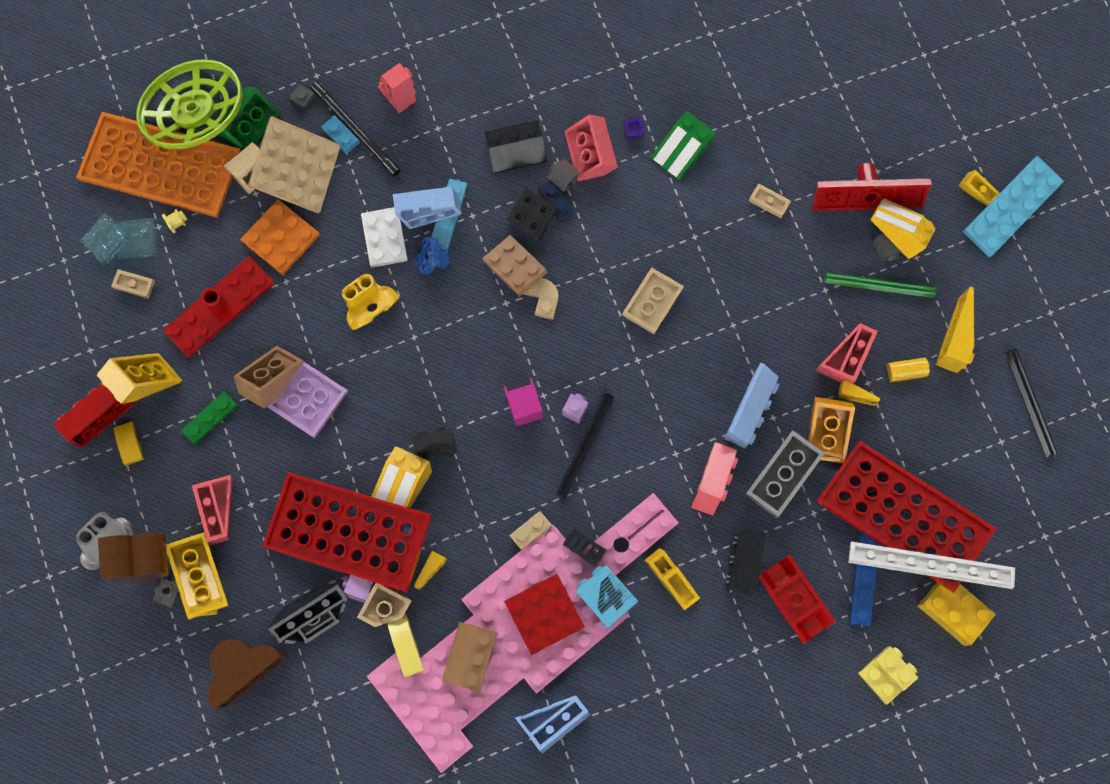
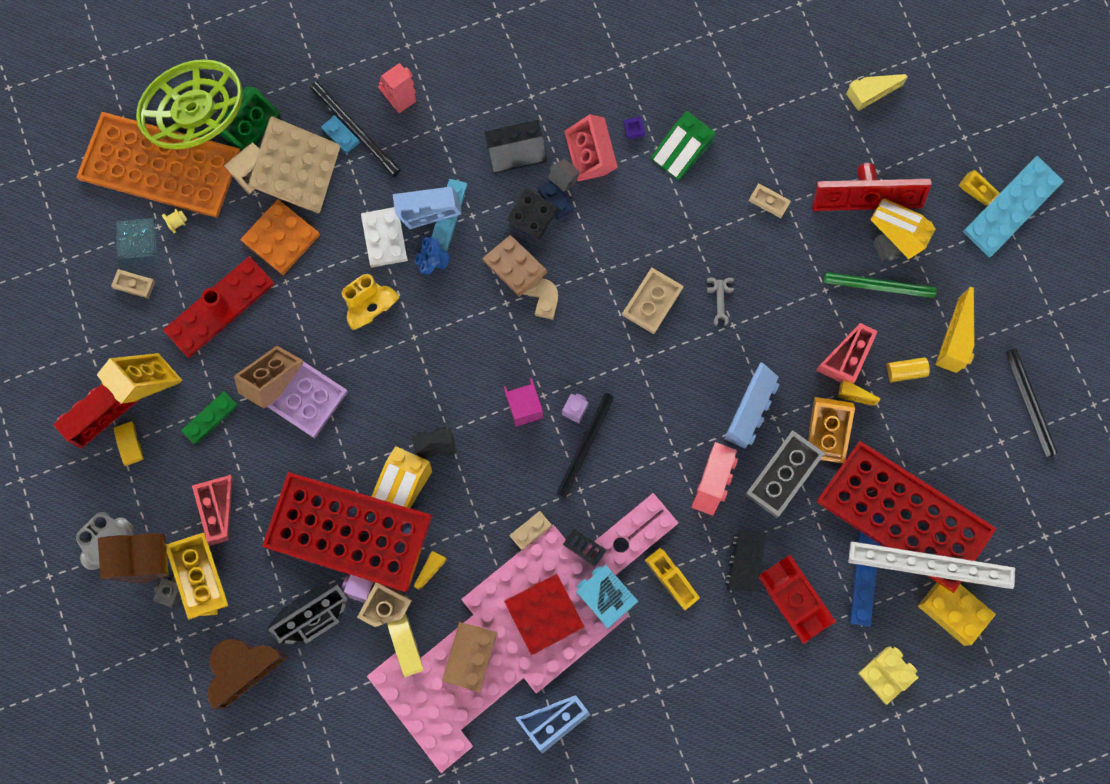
clear light blue plate [80,213,130,266] -> none
dark grey plate [289,84,315,110] -> none
none -> light grey bar [706,277,734,326]
none -> light yellow slope [846,74,907,111]

